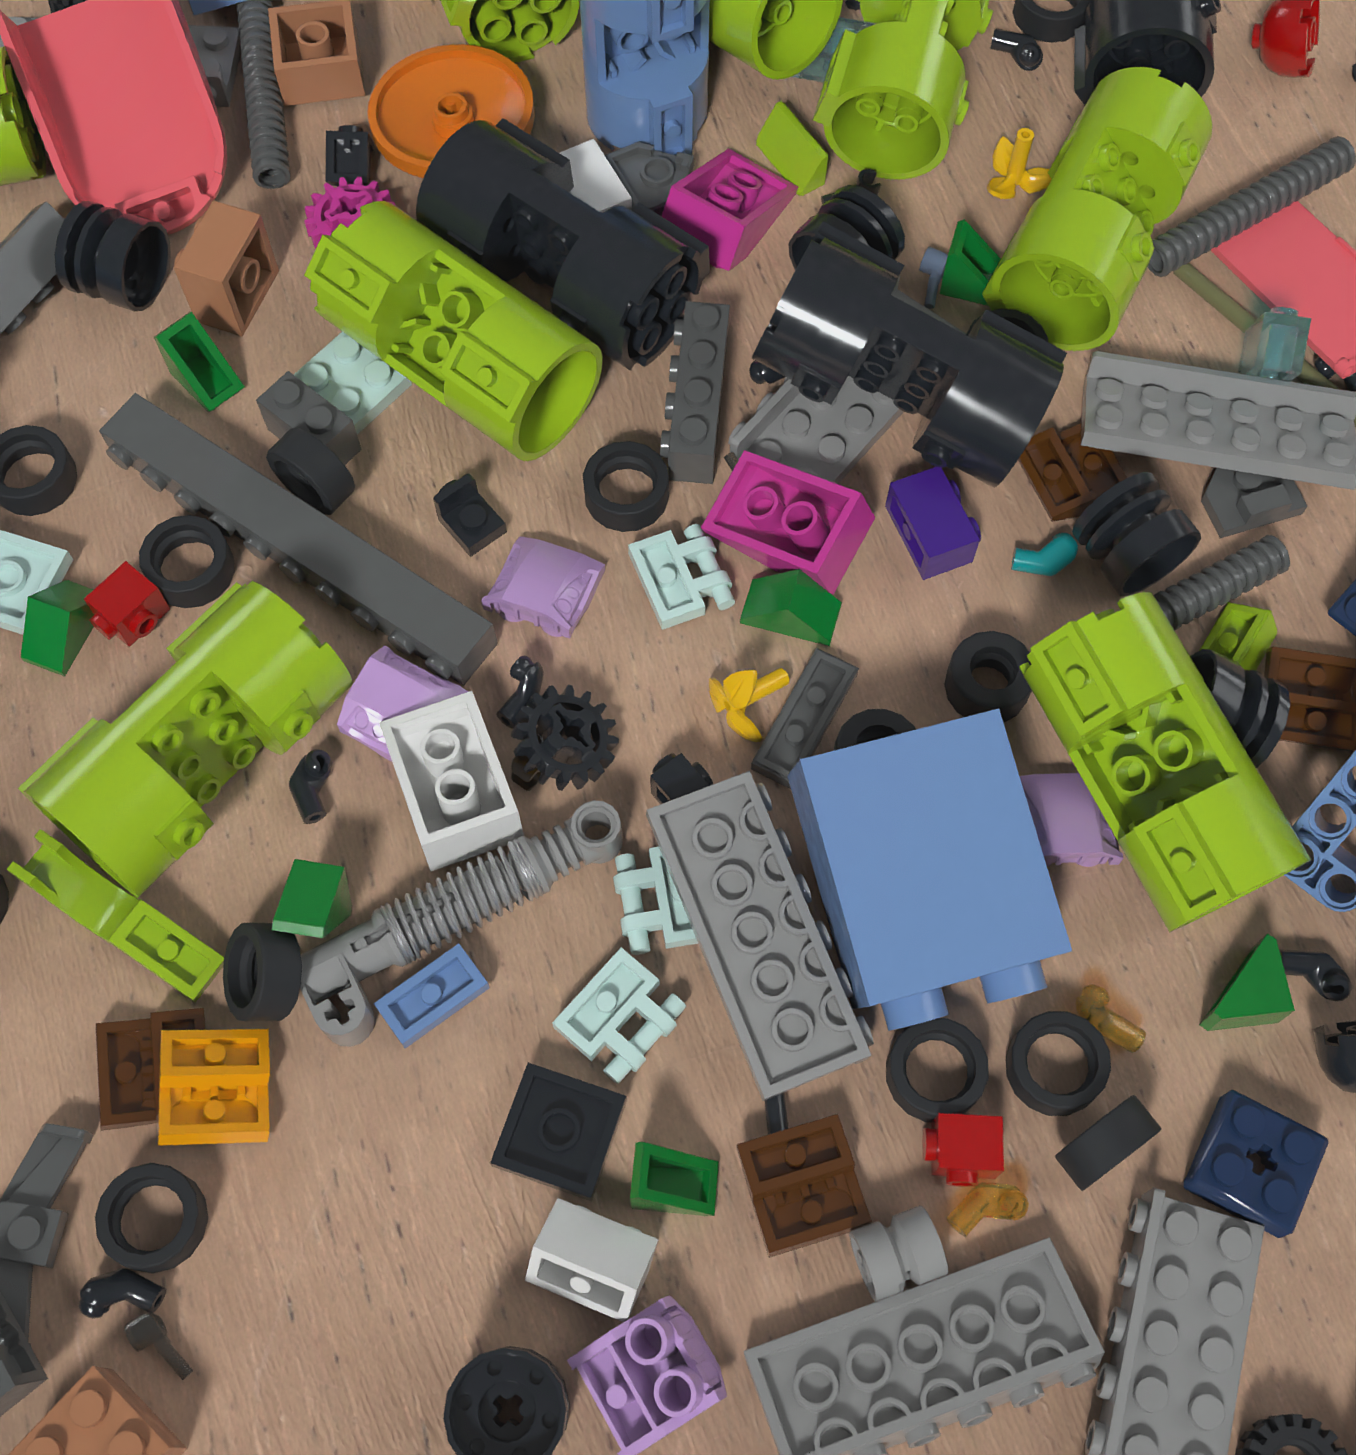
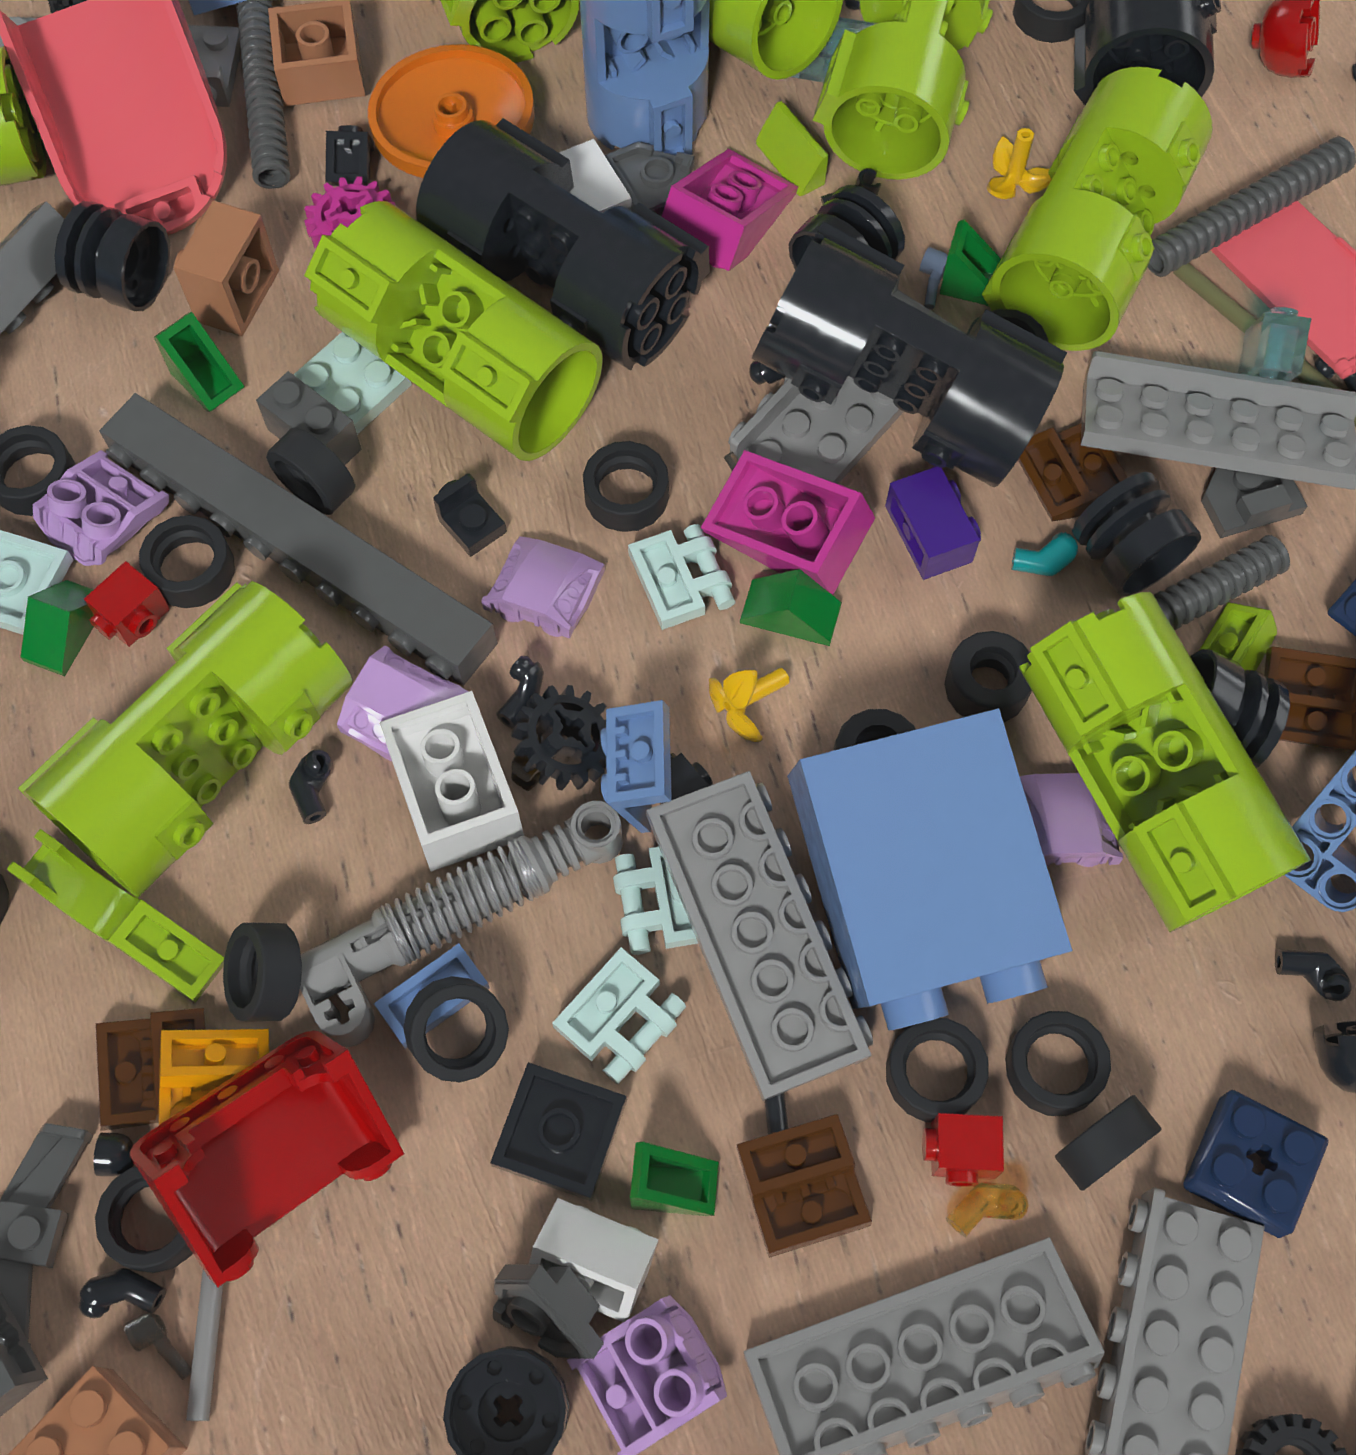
green slope [272,859,352,938] -> none
dark grey brick [660,301,730,484] -> none
dark grey tile [751,648,859,789] -> none
light grey wheel [849,1205,948,1302] -> none
black arm [990,28,1043,71] -> none
clear yellow arm [1075,984,1146,1053] -> none
green slope [1199,933,1295,1031] -> none
none -> lavender slope [33,450,169,566]
none -> black hinge [94,1133,135,1177]
none -> red windscreen [130,1030,405,1288]
none -> light grey bar [186,1270,223,1421]
none -> black tyre [403,976,509,1083]
none -> dark grey plate [493,1264,604,1359]
none -> medium blue bracket [601,700,672,833]

